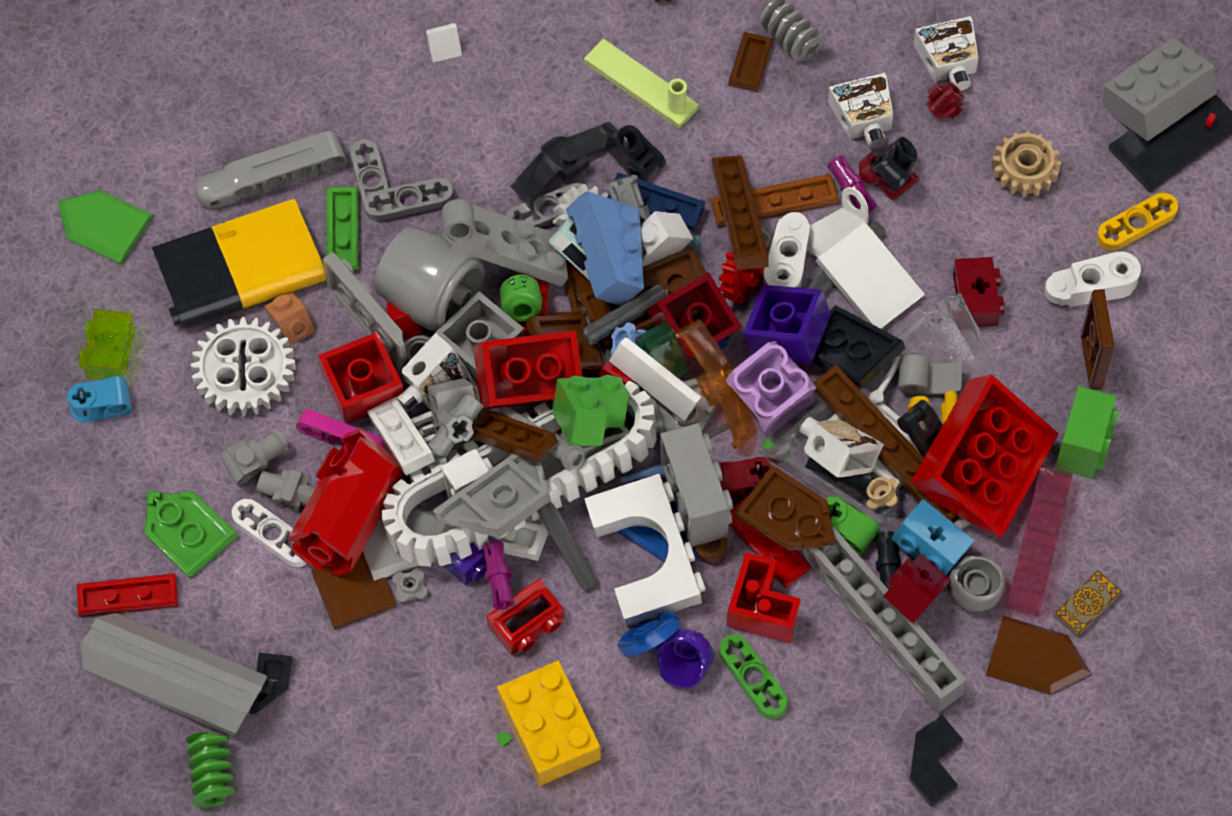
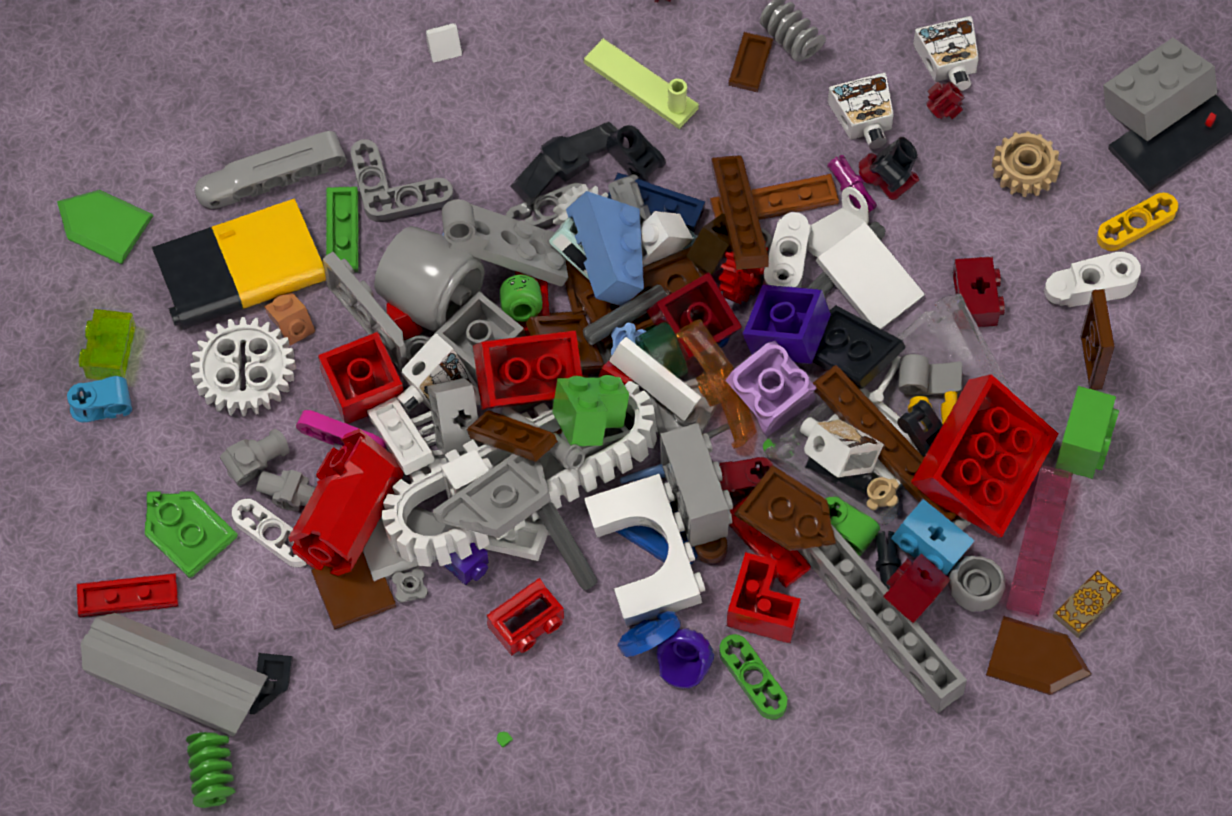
light grey axle [428,393,484,458] -> none
magenta pin [482,541,514,610] -> none
yellow brick [497,660,601,786] -> none
black tile [909,714,963,807] -> none
none -> dark brown brick [686,213,732,275]

